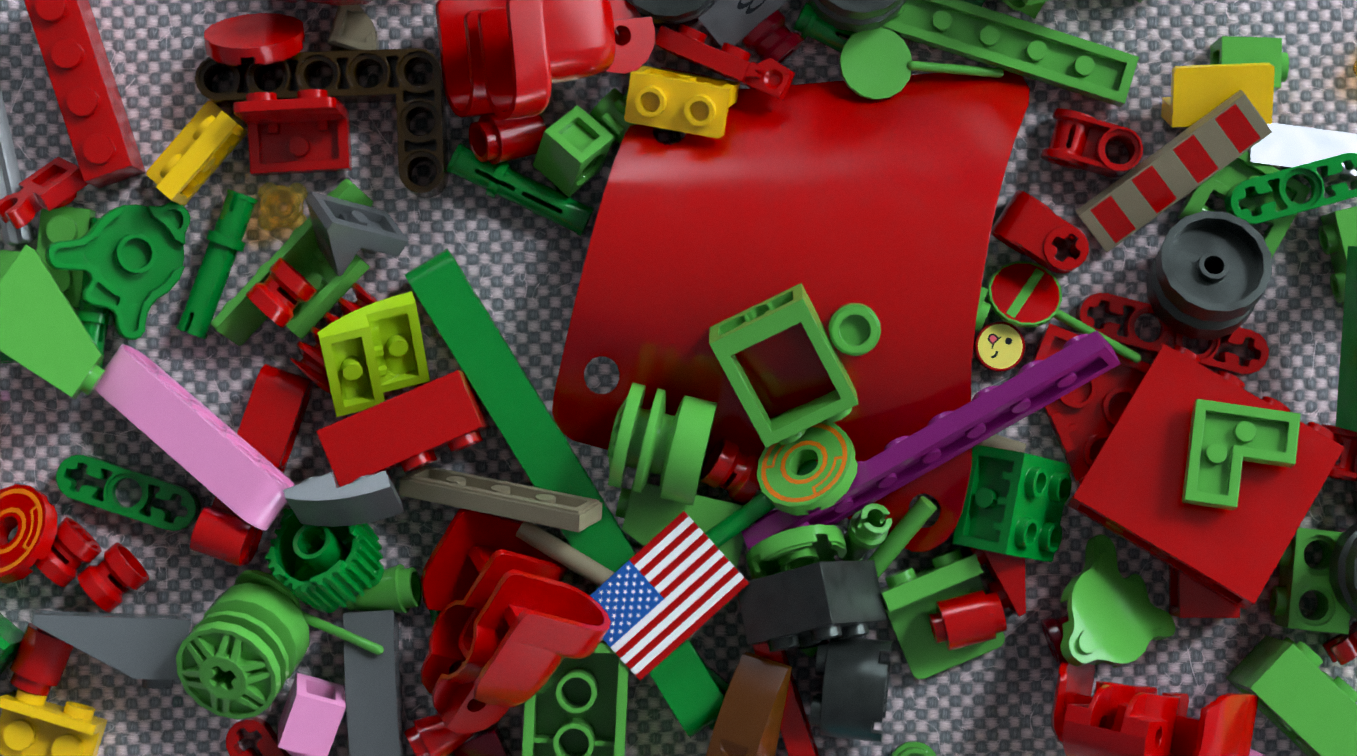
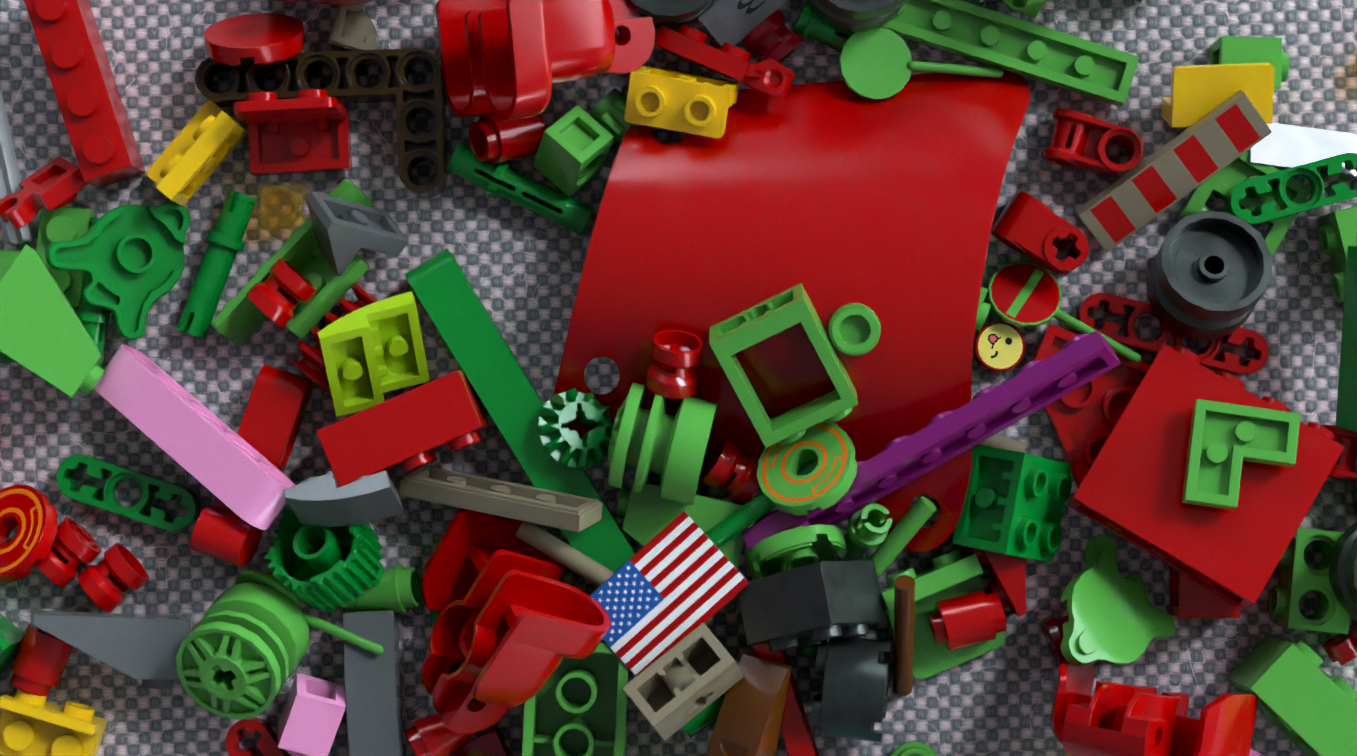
none -> green gear [538,388,614,469]
none -> dark tan brick [622,622,744,741]
none -> red wheel [646,329,704,399]
none -> reddish brown bar [893,575,915,696]

